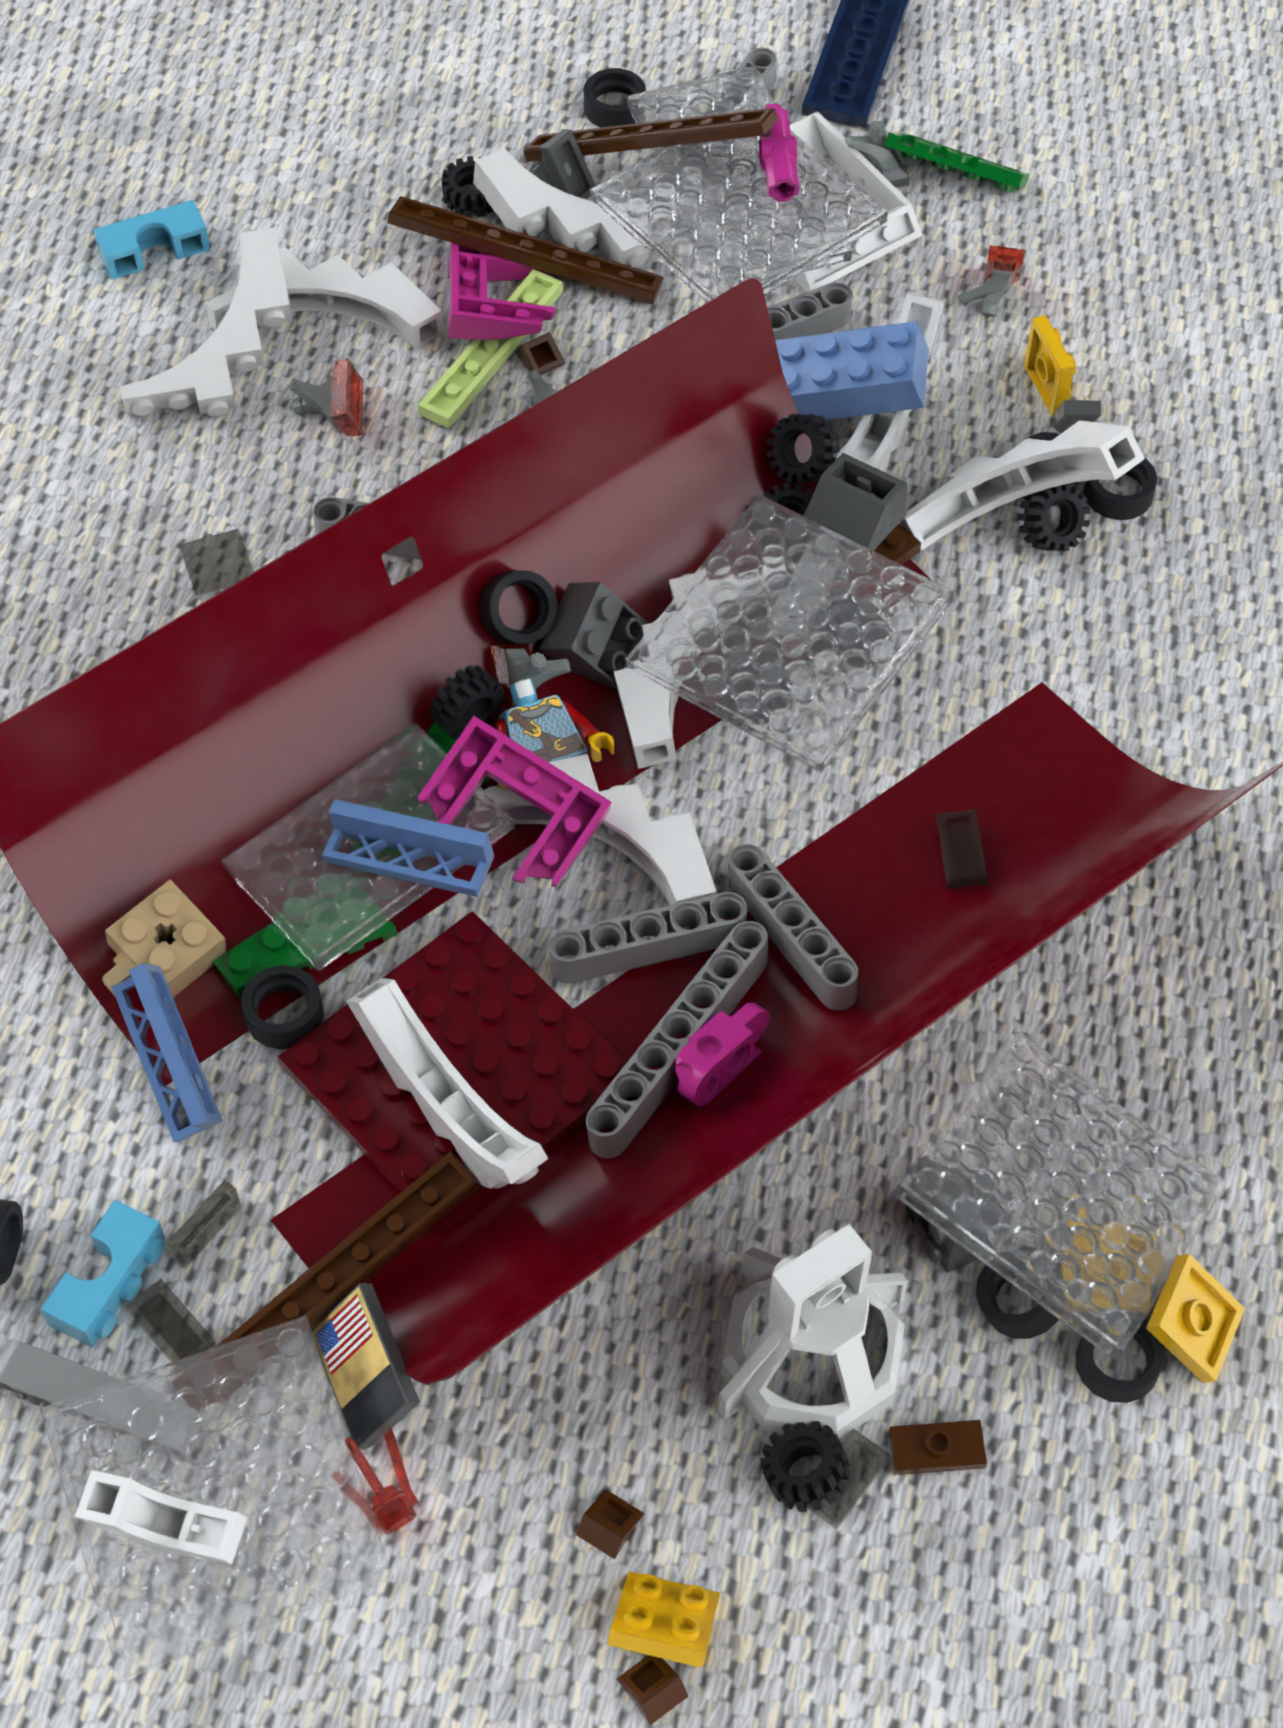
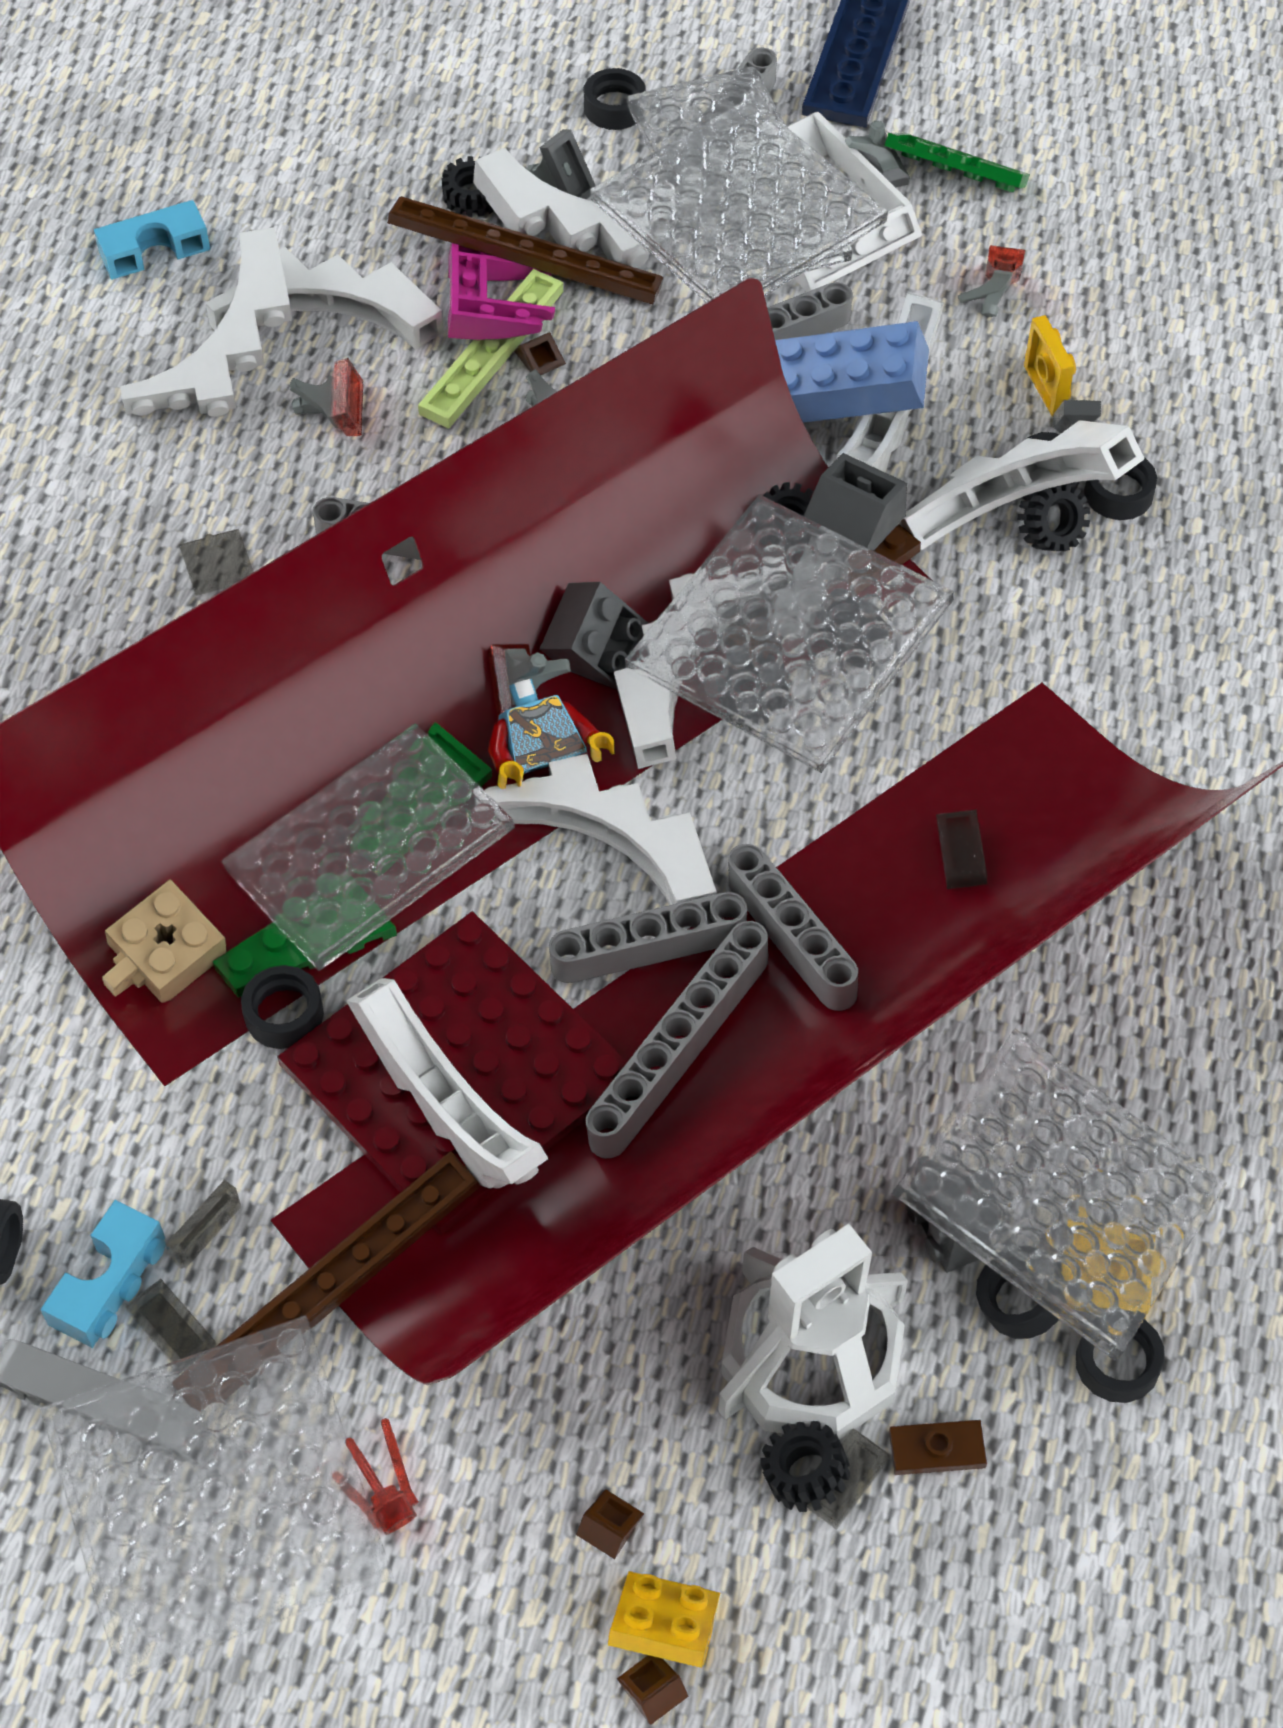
white arch [75,1470,247,1565] -> none
medium blue fence [112,963,223,1143] -> none
tile [310,1283,420,1450] -> none
medium blue fence [322,799,494,897] -> none
dark pink wedge [418,716,612,887] -> none
black tyre [430,665,505,740] -> none
black tyre [479,570,557,644] -> none
reddish brown tile [523,108,778,162] -> none
dark pink piece [675,1002,770,1107] -> none
dark pink piece [759,104,799,202] -> none
black tyre [767,414,840,483] -> none
yellow plate [1146,1254,1245,1383] -> none

